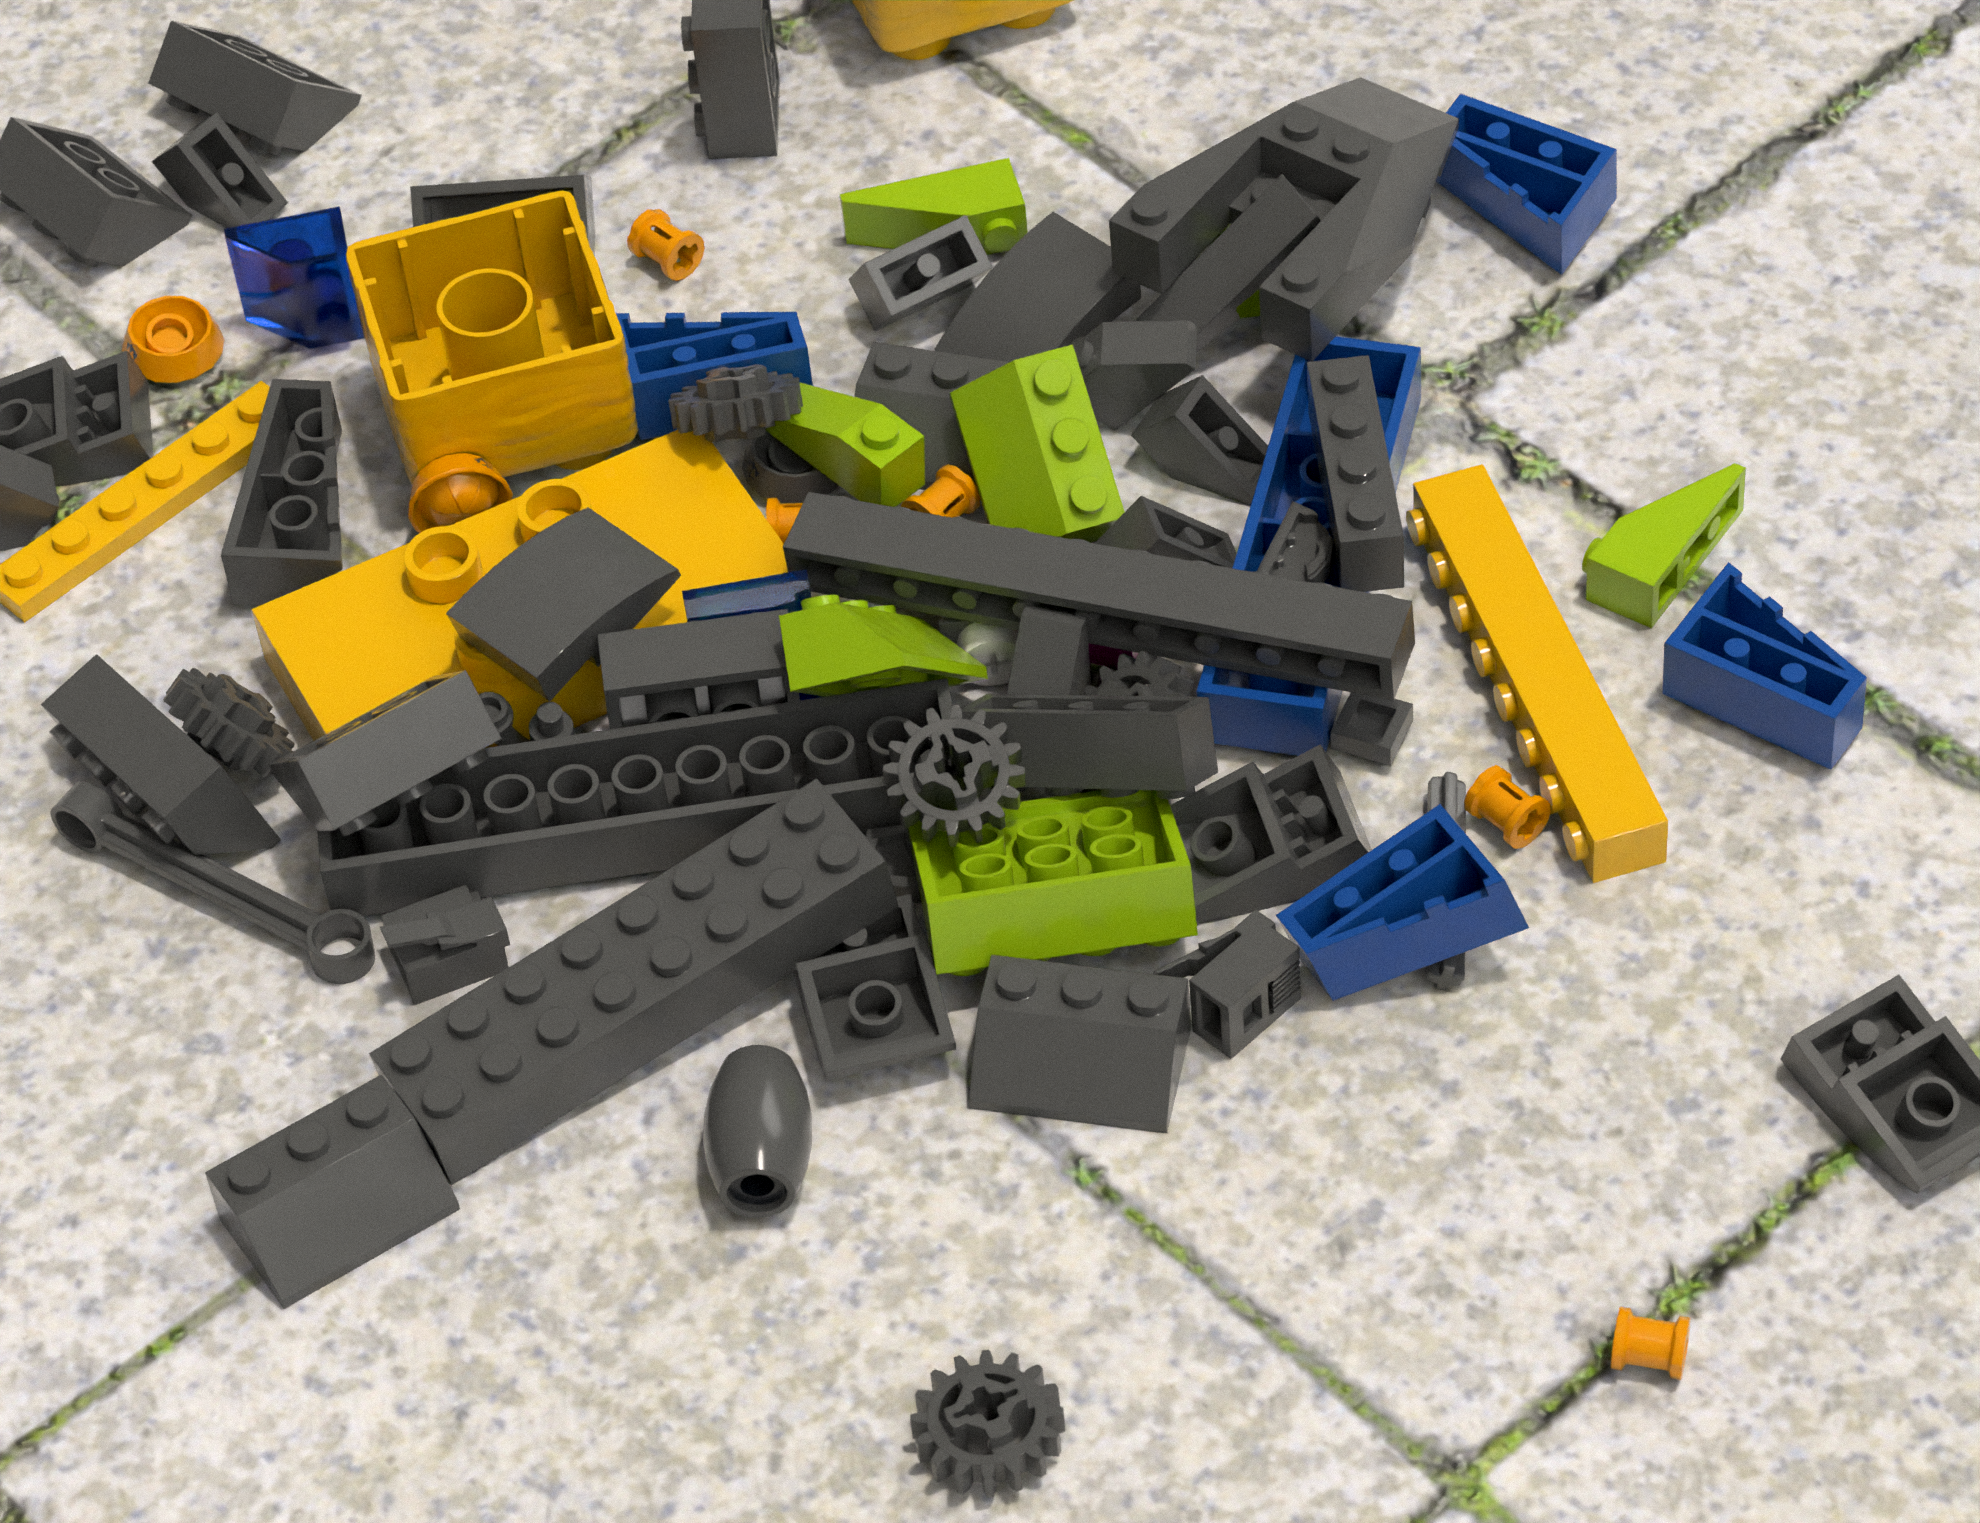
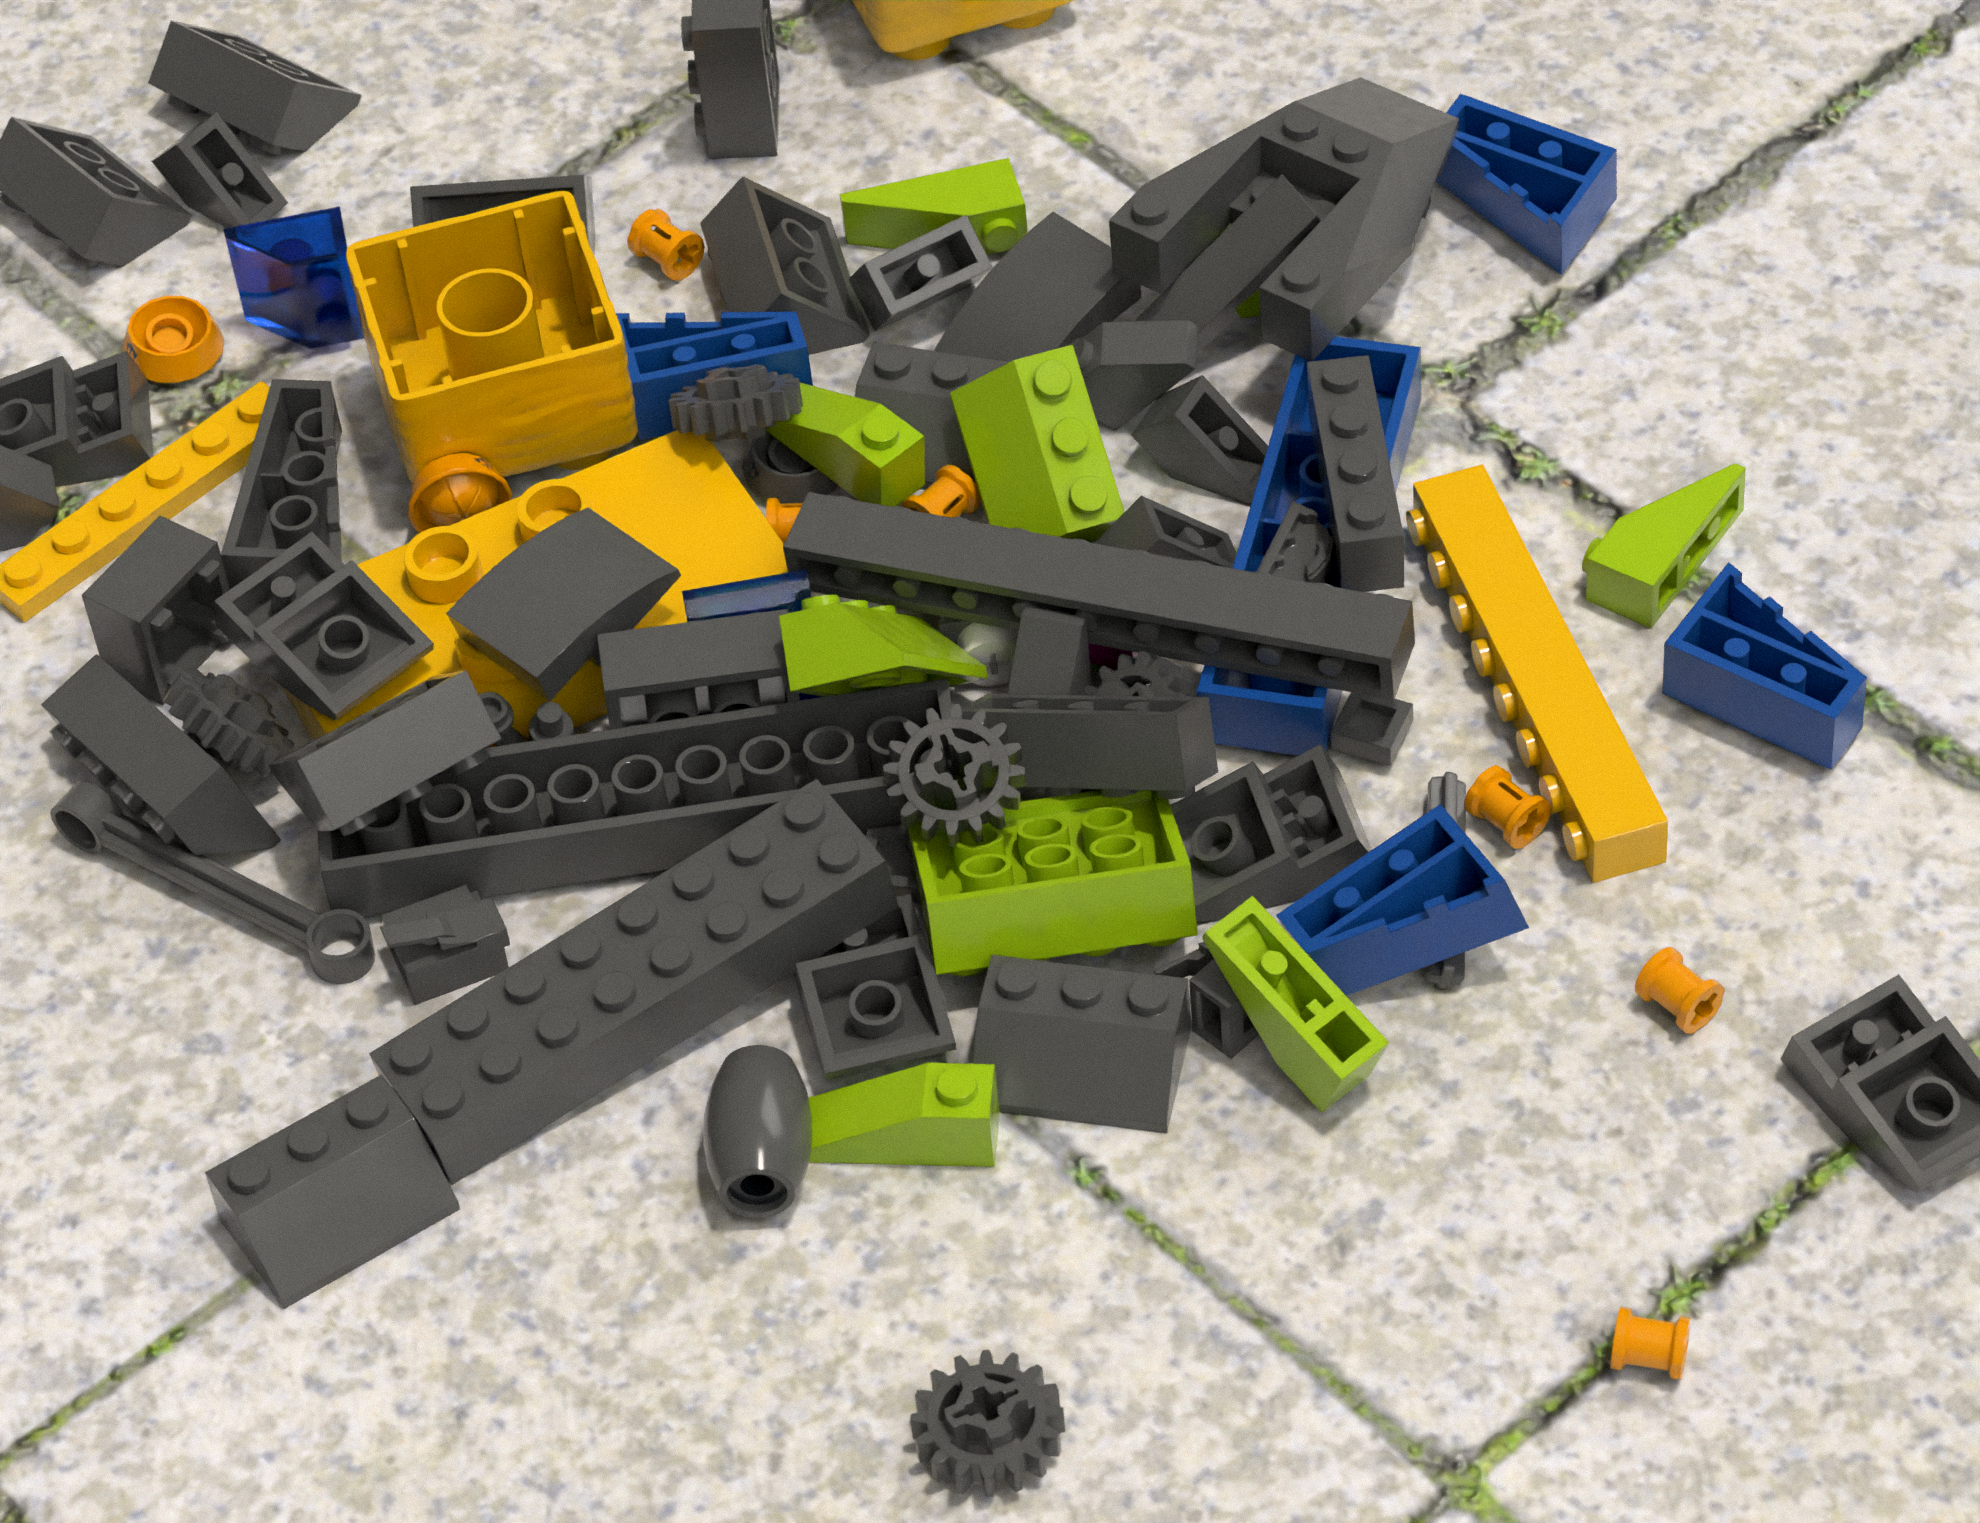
none -> dark grey container [82,515,230,705]
none -> dark grey slope [214,532,434,721]
none -> dark grey slope [700,176,870,355]
none -> lime slope [808,1063,1000,1167]
none -> lime slope [1202,896,1389,1113]
none -> light orange bush [1635,947,1725,1034]

